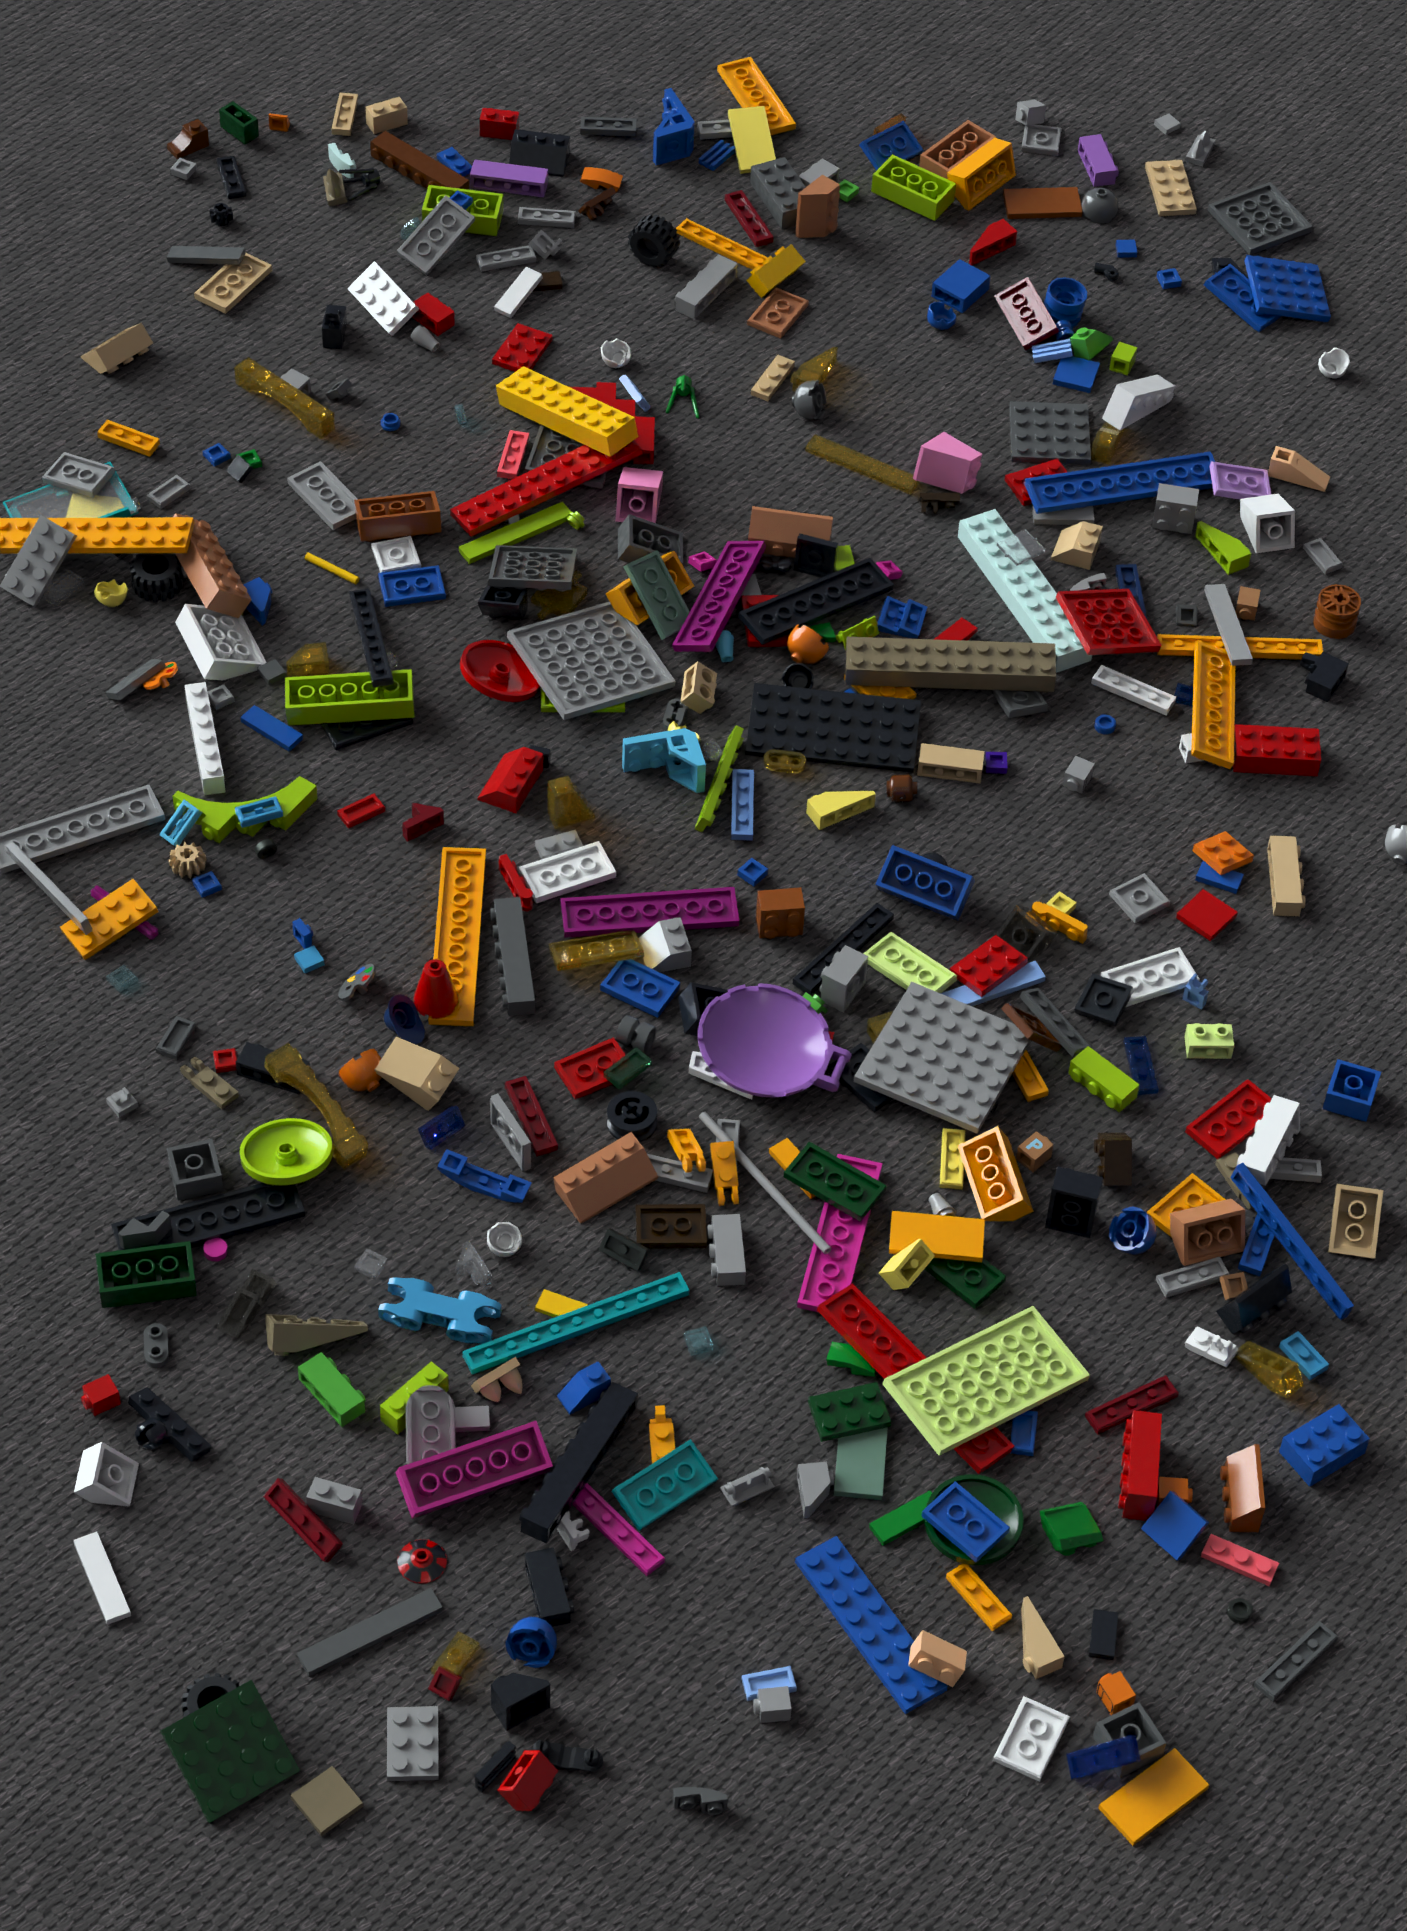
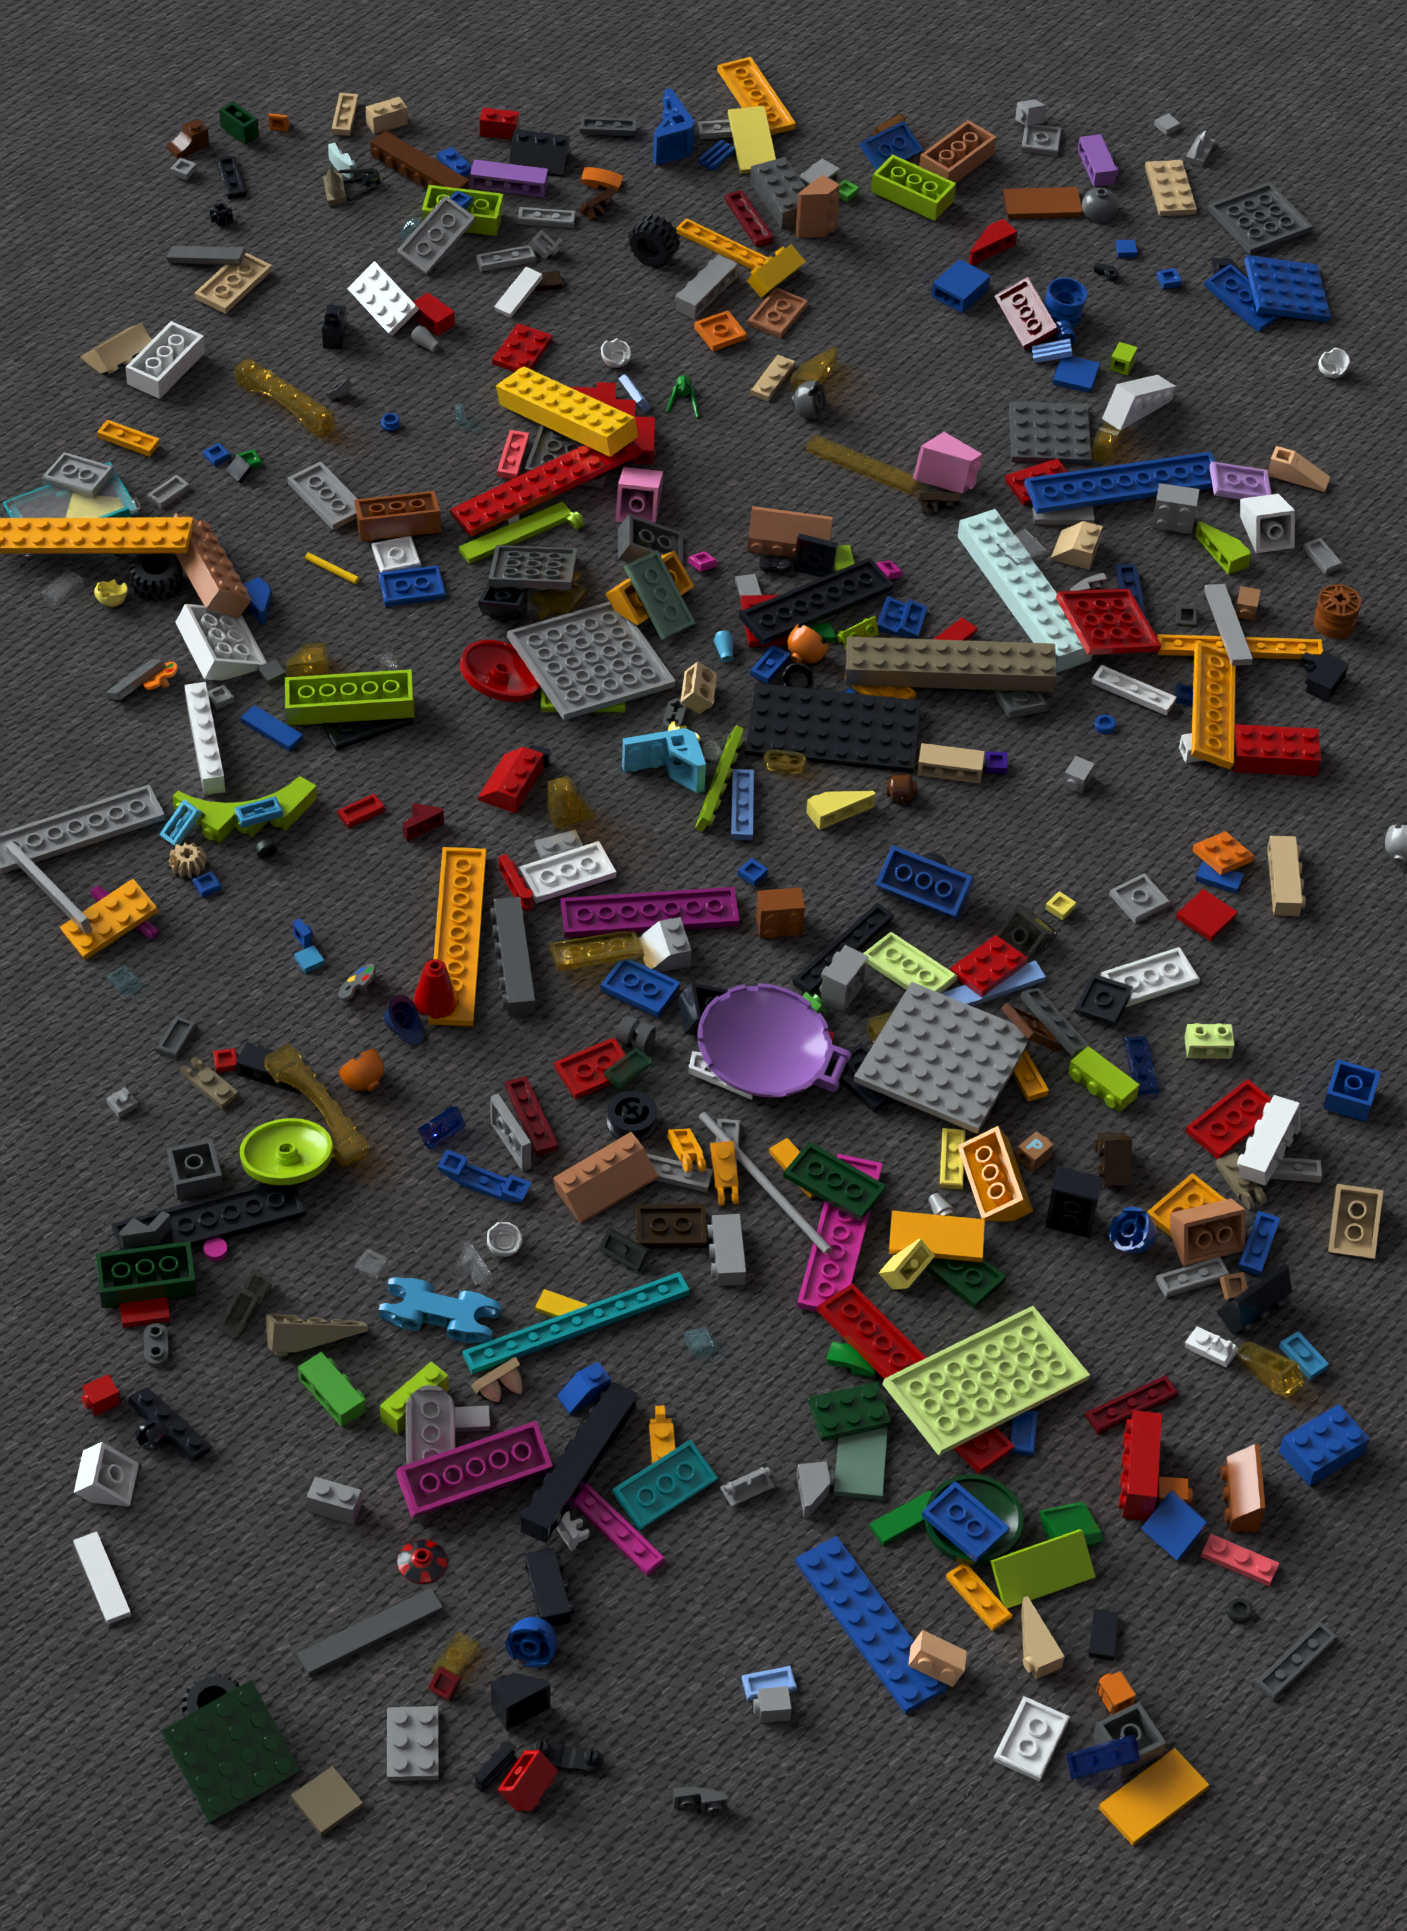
light grey plate [0,515,77,607] -> none
dark red tile [263,1478,343,1562] -> none
light grey brick [279,368,311,403] -> none
black tile [349,589,394,688] -> none
tan slope [374,1037,460,1111] -> none
magenta plate [672,541,766,652] -> none
blue hair [927,302,957,330] -> none
light orange slope [947,138,1016,211] -> none
light orange hinge [1031,901,1088,944] -> none
bright green slope [1070,328,1113,360] -> none
medium blue plate [1183,973,1209,1010] -> none
blue tile [1230,1163,1354,1320] -> none
none -> red tile [120,1297,170,1328]
none -> white brick [126,321,205,399]
none -> orange plate [694,310,747,352]
none -> blue plate [750,645,790,684]
none -> lime tile [990,1529,1095,1609]

